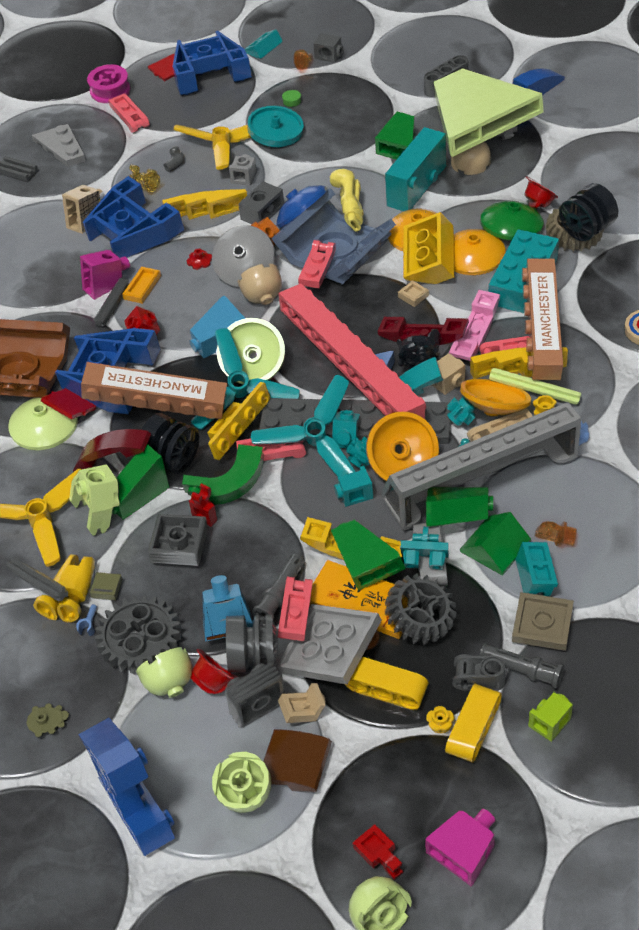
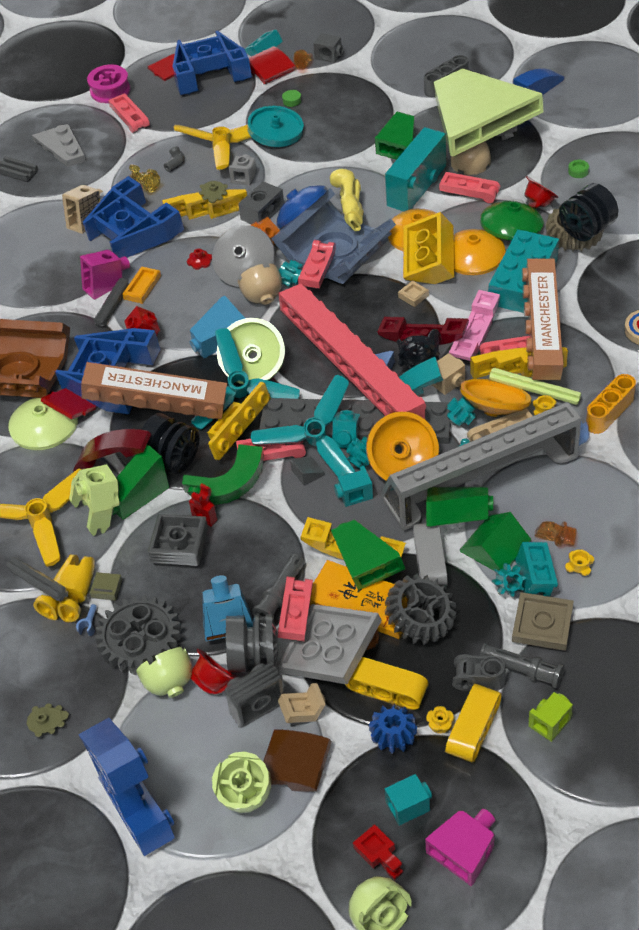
teal hips [400,526,449,570] -> none
none -> olive piece [199,181,228,203]
none -> red slope [249,46,295,84]
none -> teal gear [279,260,303,287]
none -> dark grey slope [290,457,325,485]
none -> blue gear [369,704,417,754]
none -> teal brick [384,774,432,826]
none -> coral plate [439,172,500,203]
none -> teal gear [491,563,527,597]
none -> yellow plate [565,549,594,576]
none -> bright green tile [568,160,589,178]
none -> light orange beam [586,374,636,434]

